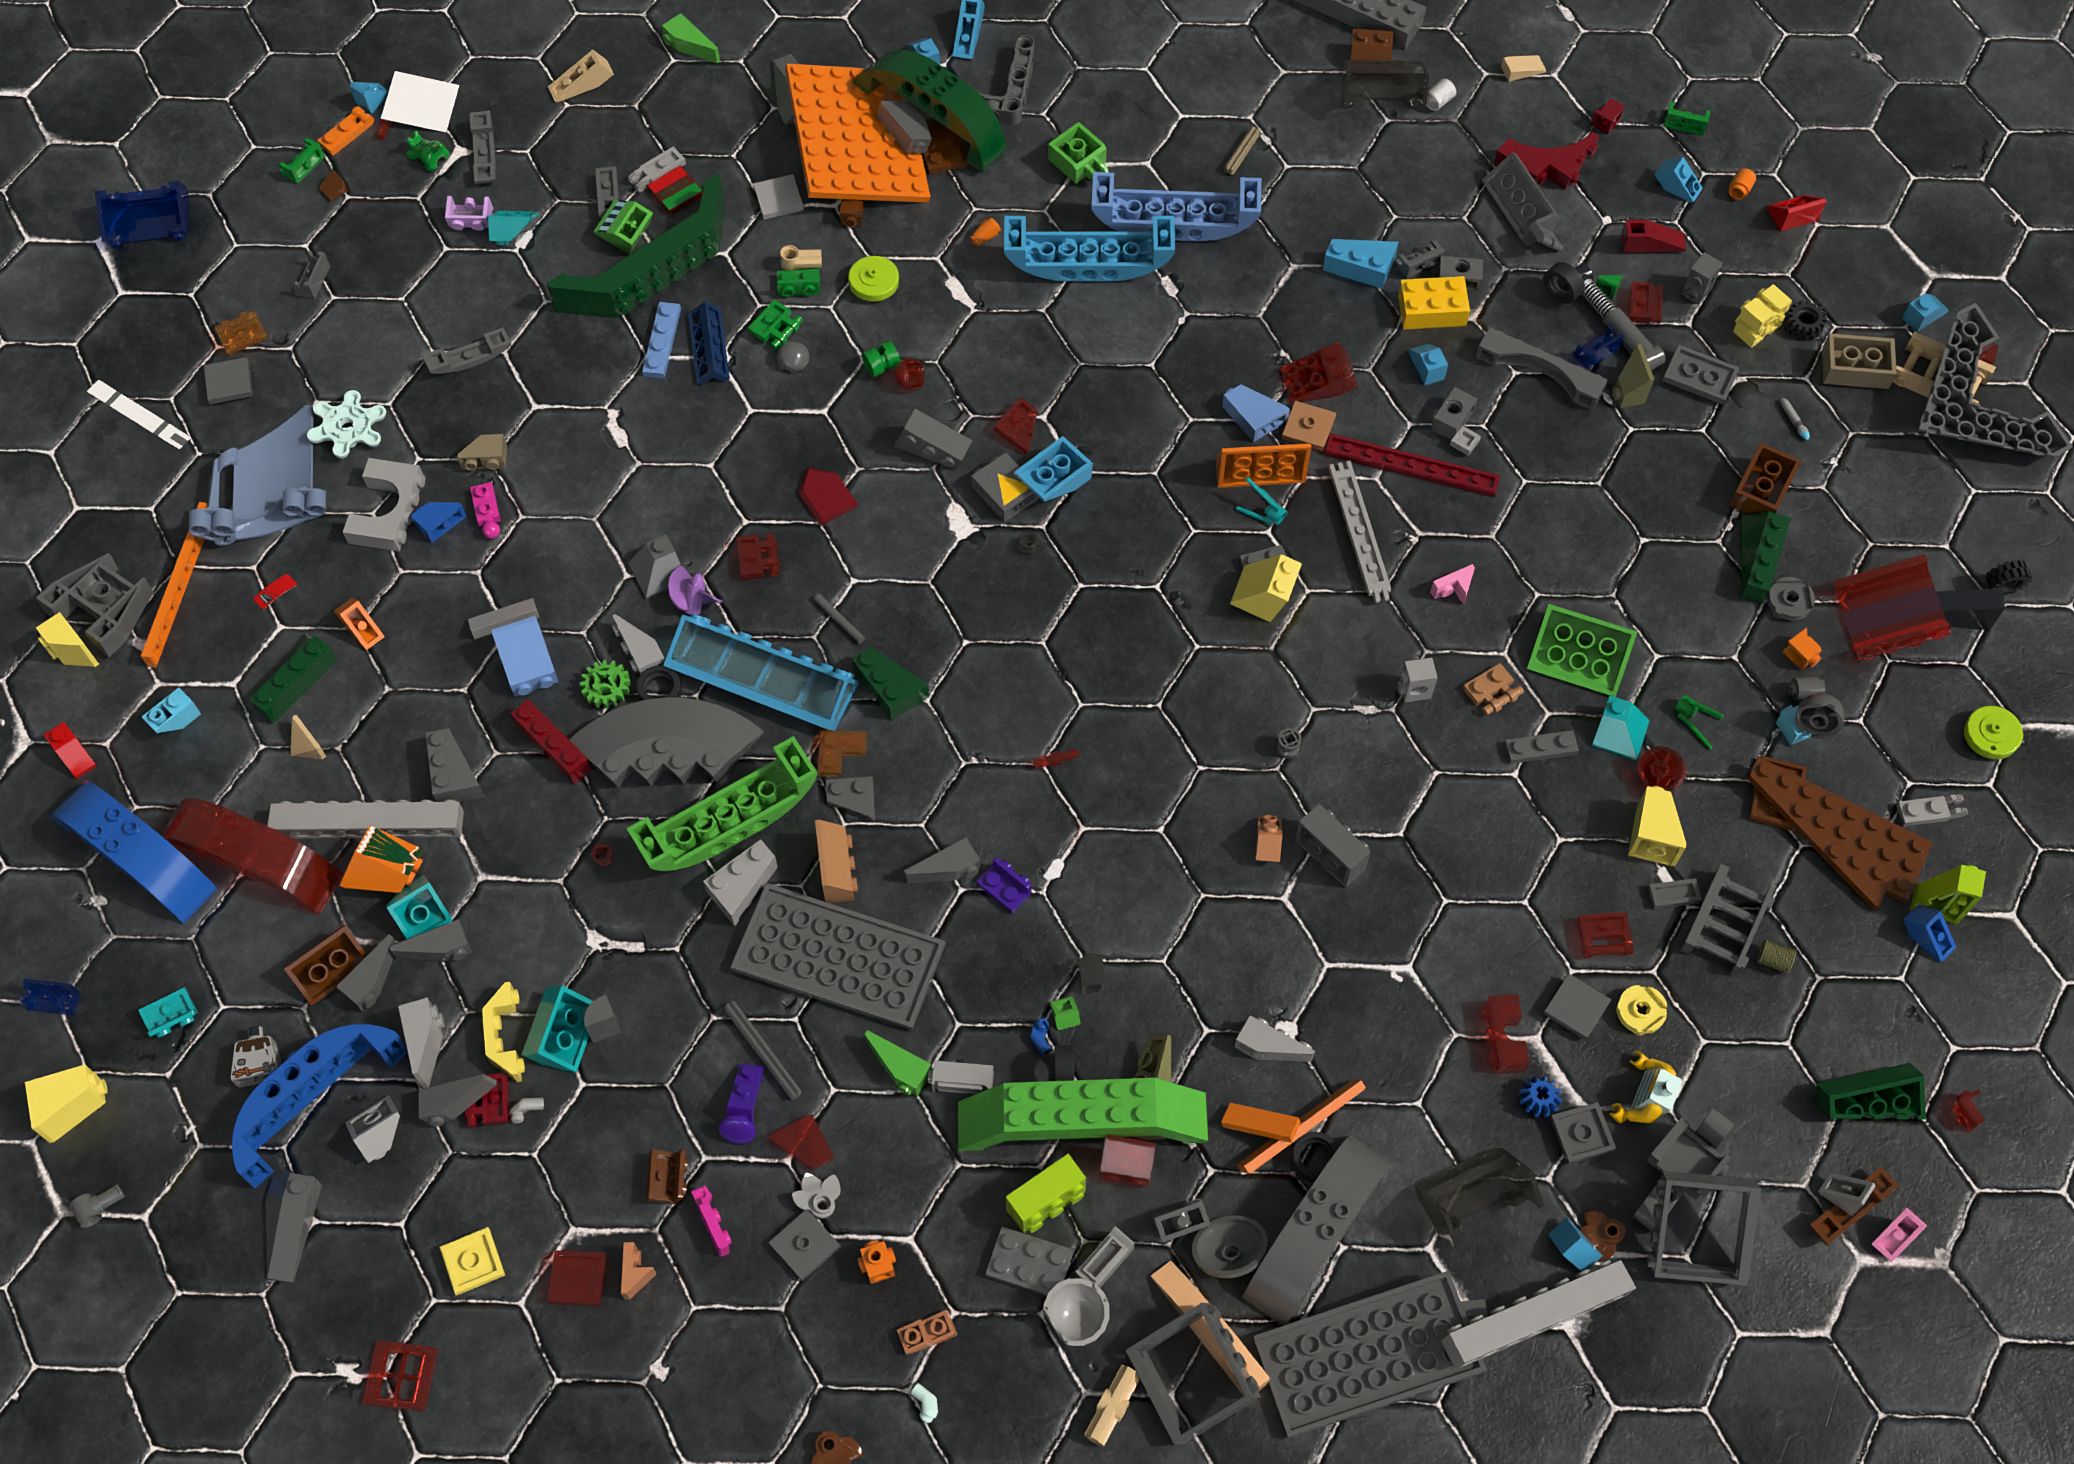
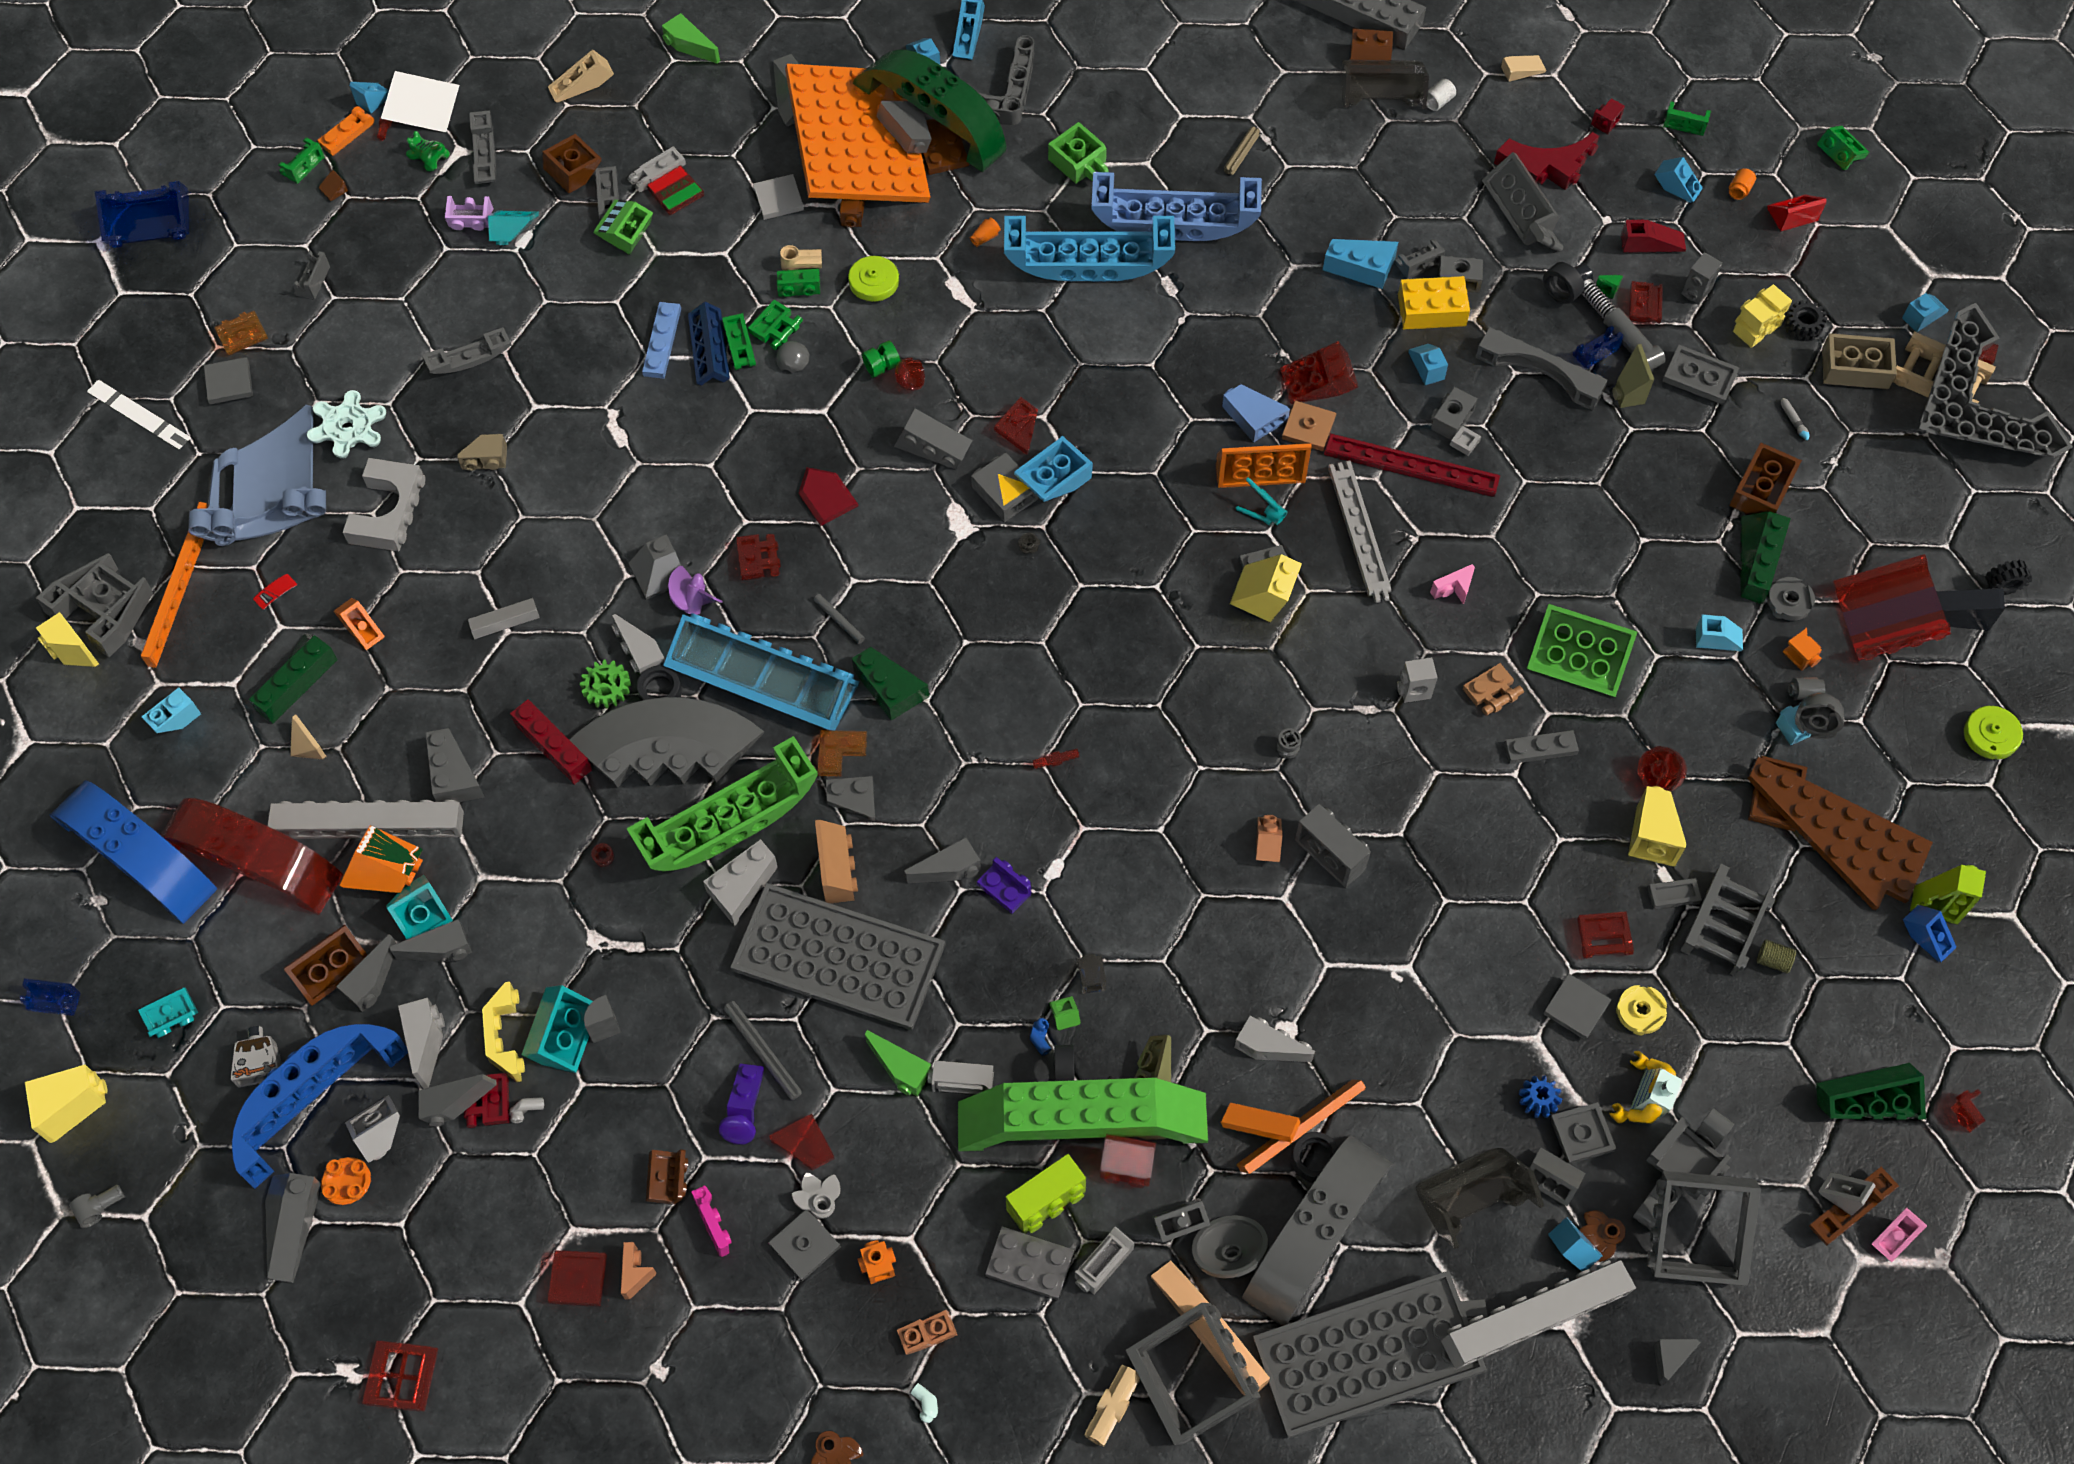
slope [44,722,97,779] -> none
blue slope [411,502,467,543] -> none
light yellow plate [440,1227,505,1295] -> none
dark pink plate [470,482,501,539] -> none
medium blue slope [491,616,558,696] -> none
dark green slope [546,174,726,319] -> none
light grey cylinder [1044,1278,1109,1346] -> none
clear red arch [1483,994,1529,1074] -> none
teal slope [1592,695,1649,761] -> none
green plant [1675,695,1724,750] -> none
light grey hinge [1896,794,1968,826] -> none
none -> orange dish [321,1157,371,1205]
none -> reddish brown slope [542,134,601,193]
none -> green plate [722,313,756,370]
none -> dark grey brick [1523,1148,1586,1206]
none -> dark grey slope [1654,1339,1701,1386]
none -> medium azure slope [1696,615,1743,651]
none -> green bracket [1817,125,1869,170]

